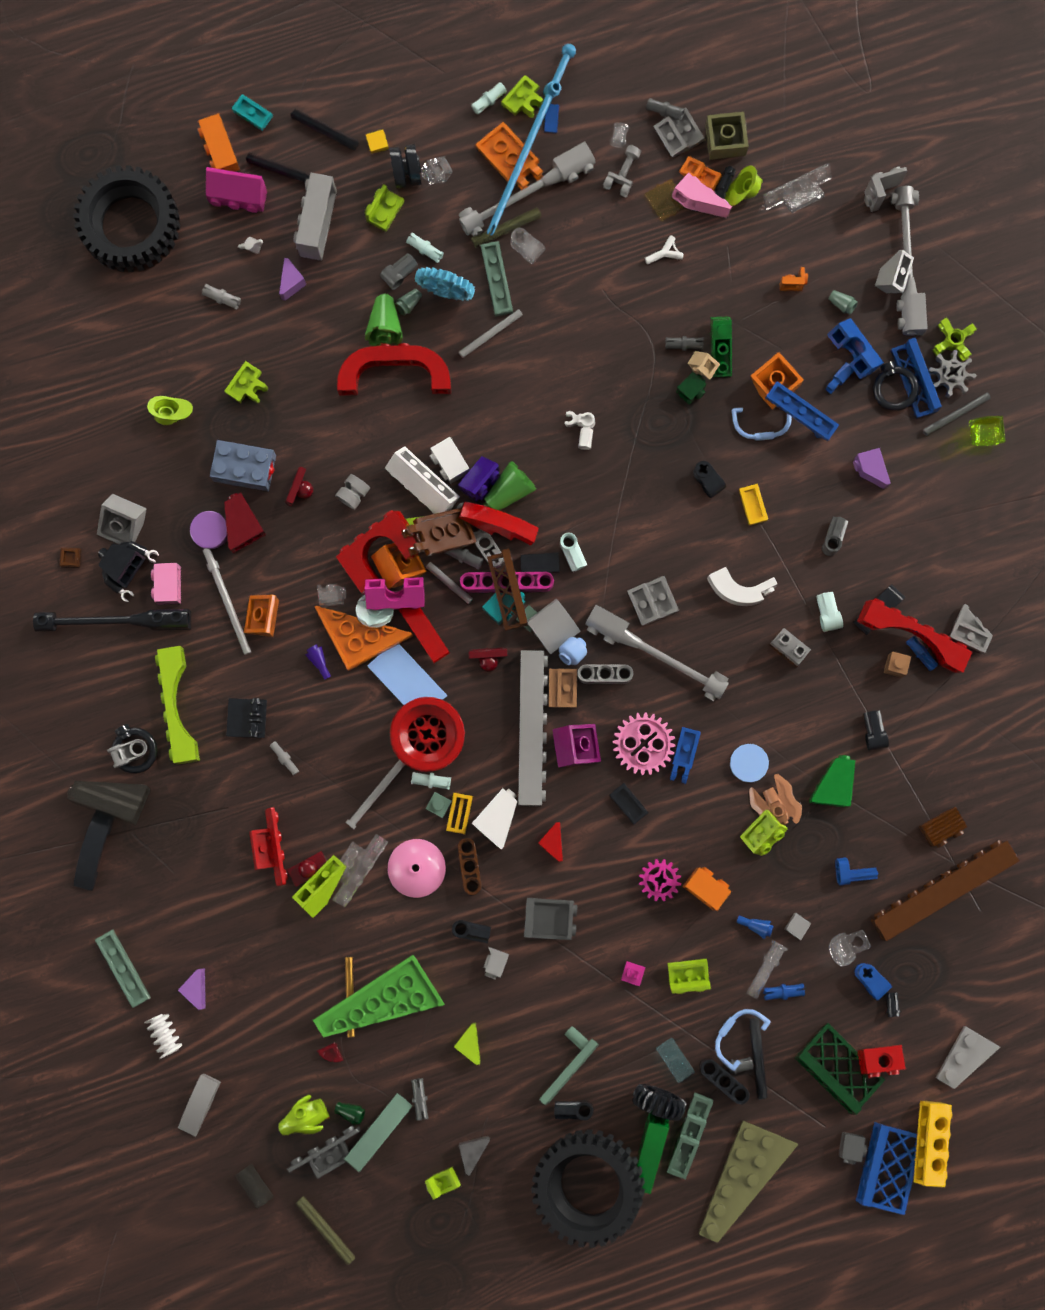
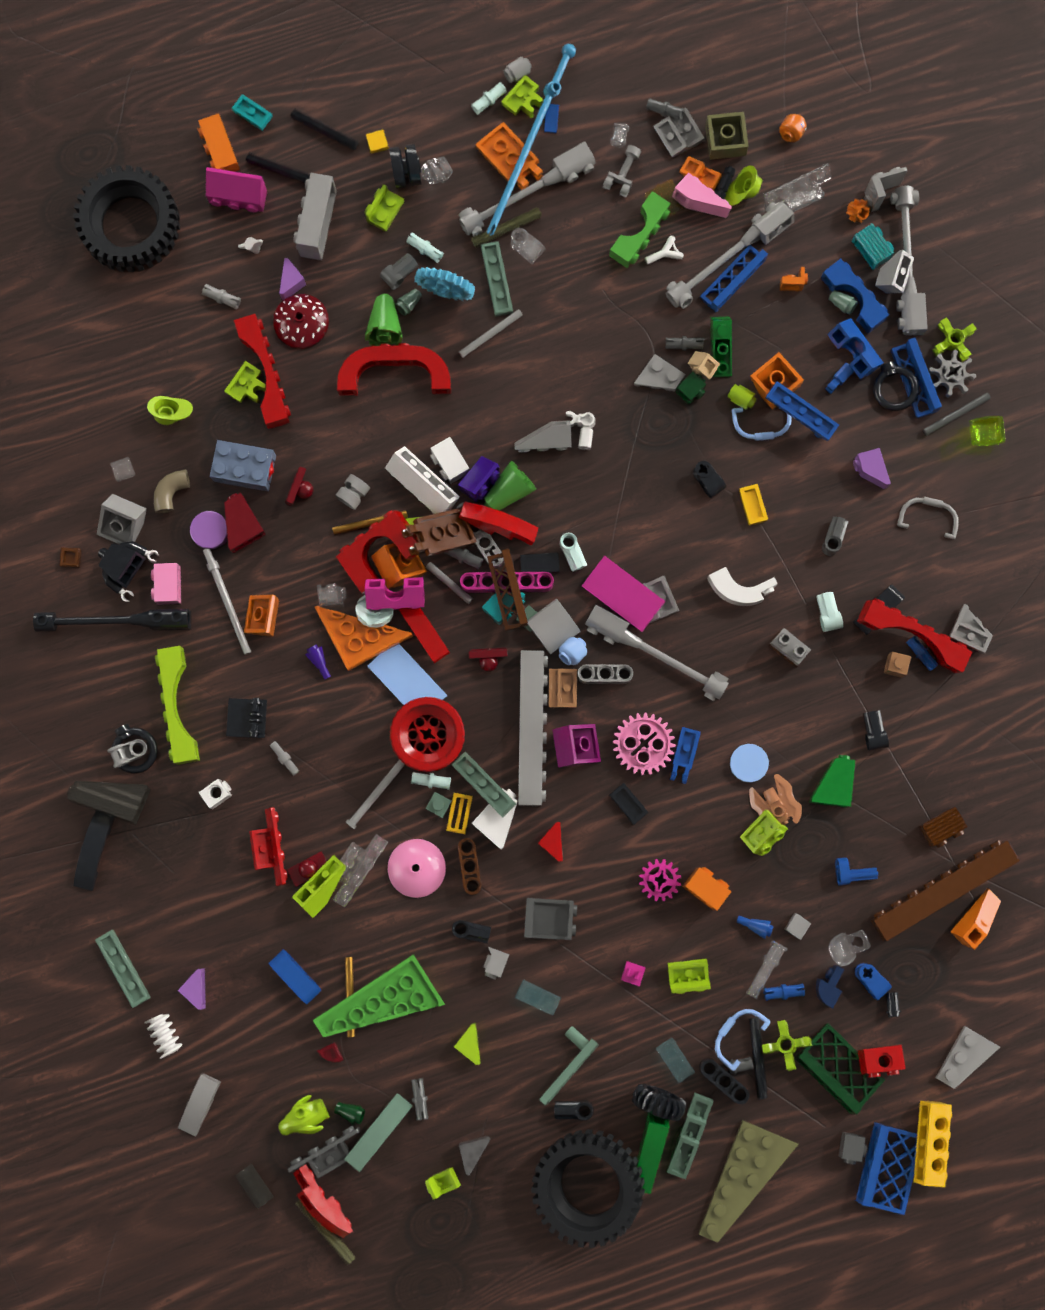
none -> clear tile [110,457,136,482]
none -> dark tan cylinder [154,469,190,513]
none -> white brick [199,779,232,809]
none -> red arch [234,314,291,429]
none -> blue beam [269,949,322,1004]
none -> dark red dish [273,294,329,349]
none -> slope [293,1164,353,1238]
none -> pearl gold piece [332,510,408,535]
none -> sand green tile [452,752,516,818]
none -> light grey brick [503,57,532,83]
none -> light grey slope [514,421,572,452]
none -> clear light blue slope [515,979,561,1015]
none -> dark pink tile [582,556,666,632]
none -> bright green arch [609,191,671,268]
none -> light grey wing [634,354,686,392]
none -> light grey bar [666,202,794,309]
none -> blue fence [700,245,768,312]
none -> lime brick [728,384,757,410]
none -> lime pin [762,1020,812,1071]
none -> orange head [779,114,807,142]
none -> dark blue brick [816,965,844,1009]
none -> blue arch [821,259,889,334]
none -> orange gear [846,198,871,223]
none -> teal brick [852,223,894,270]
none -> light grey piece [897,497,958,539]
none -> orange slope [950,888,1001,950]

